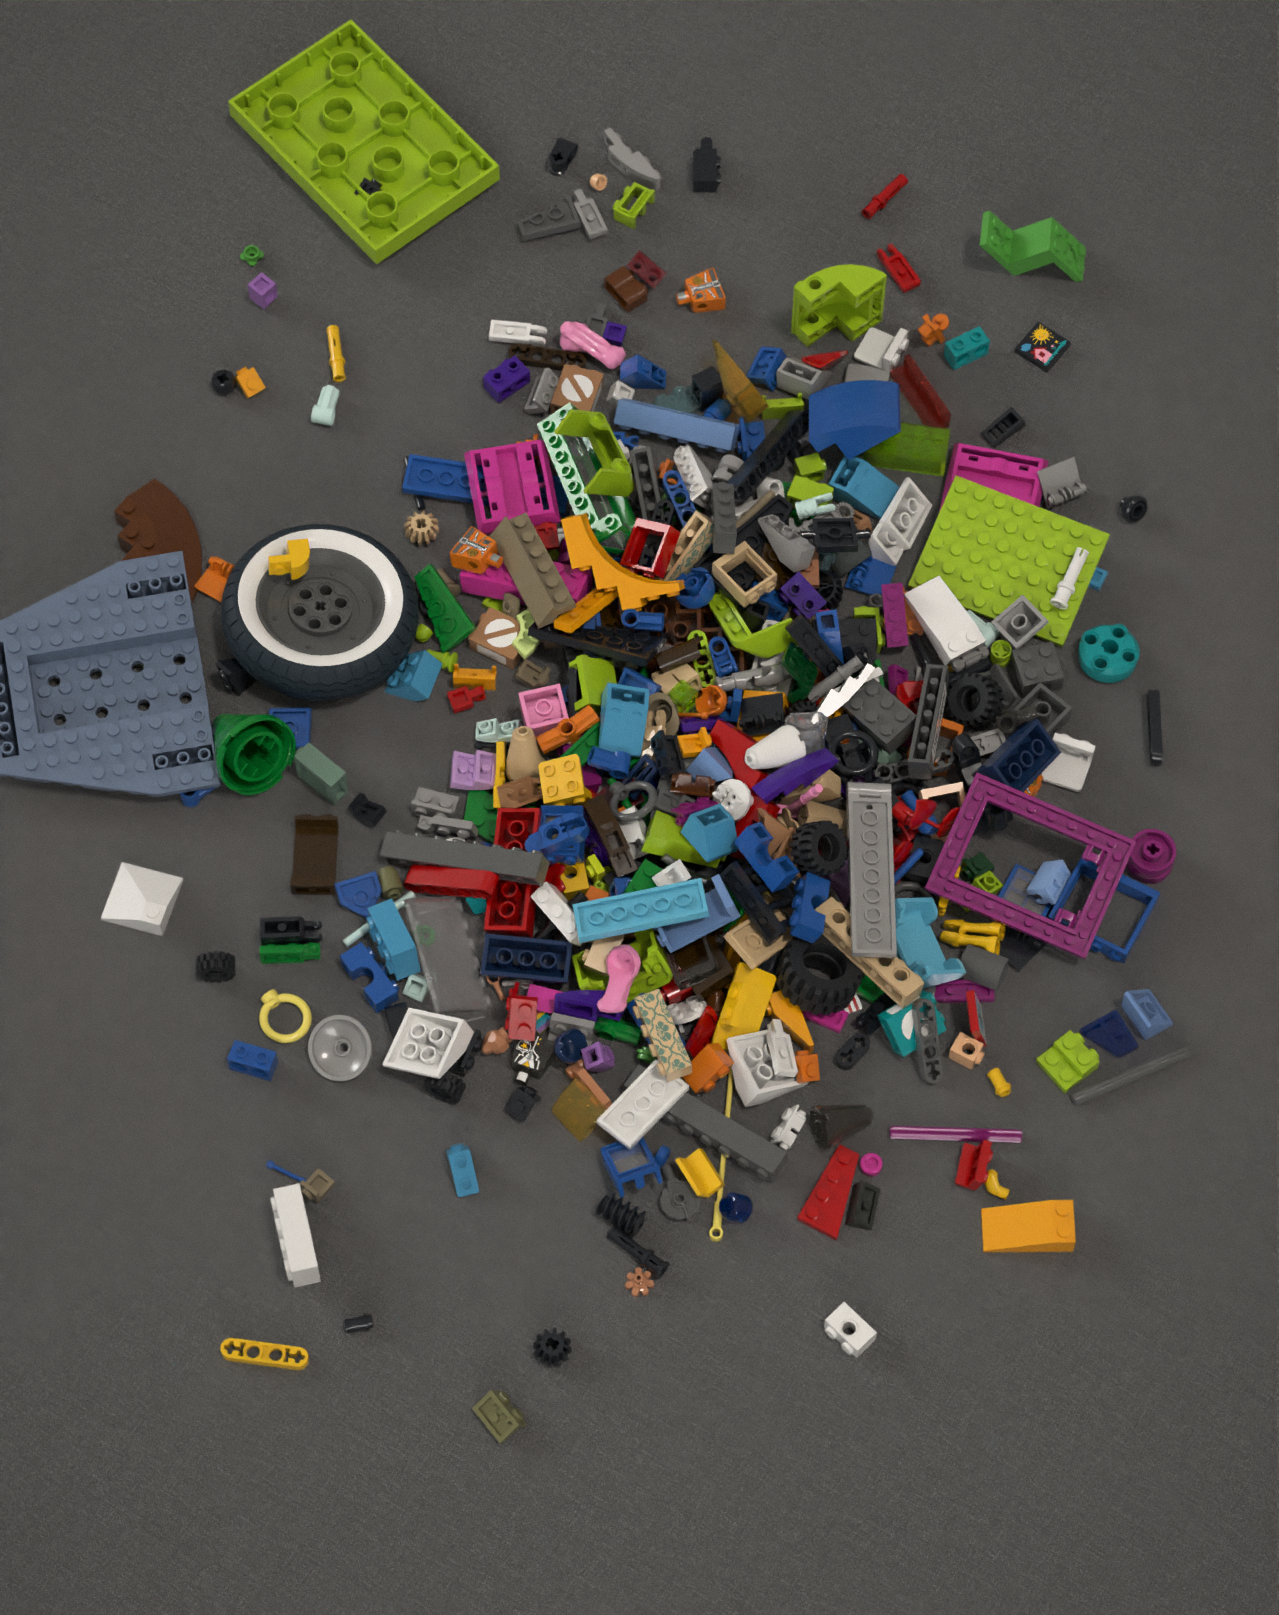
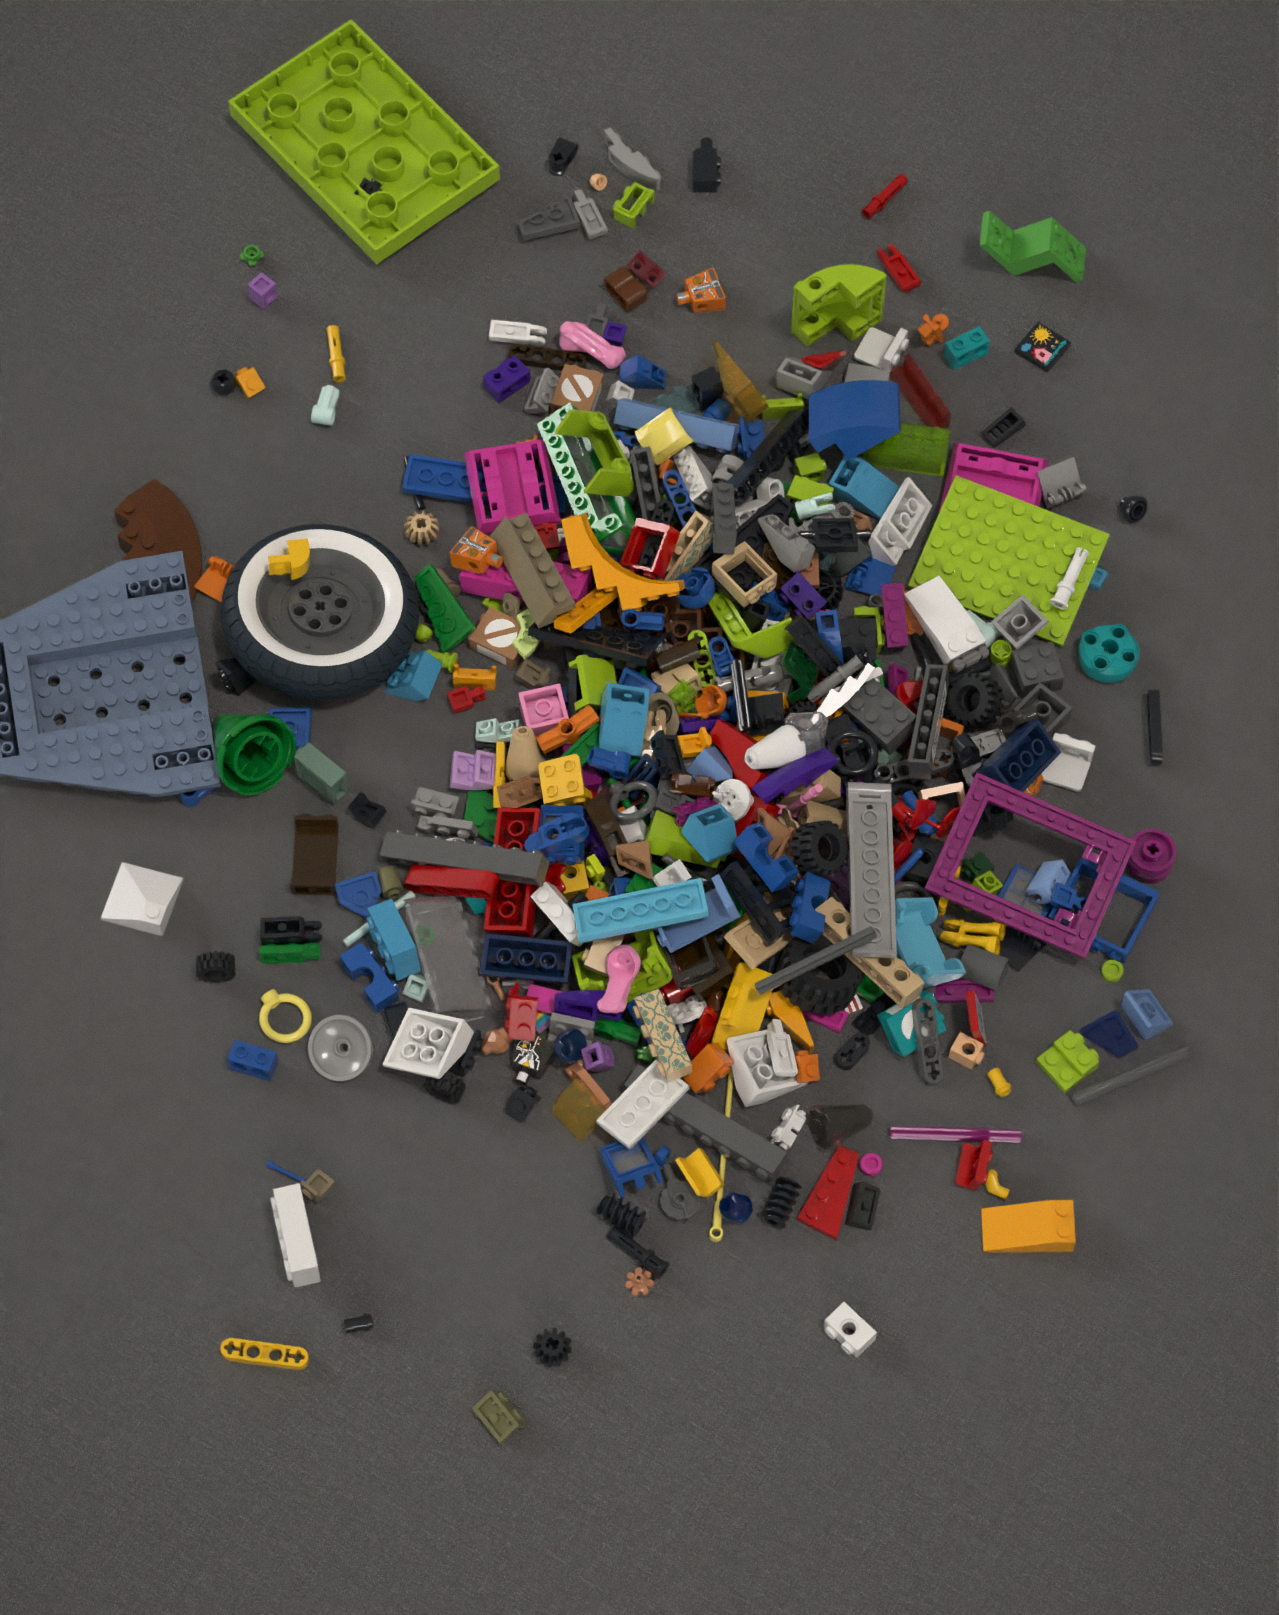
dark azure bracket [446,1143,479,1197] -> none
dark tan bar [736,490,776,529] -> none
blue bracket [745,347,787,391] -> none
none -> medium nougat slope [615,841,653,879]
none -> light yellow slope [635,407,694,465]
none -> black axle [731,659,752,732]
none -> dark grey axle [755,926,877,995]
none -> black piece [761,1177,802,1228]
none -> blue plate [1049,882,1087,912]
none -> lime tile [1101,960,1124,982]

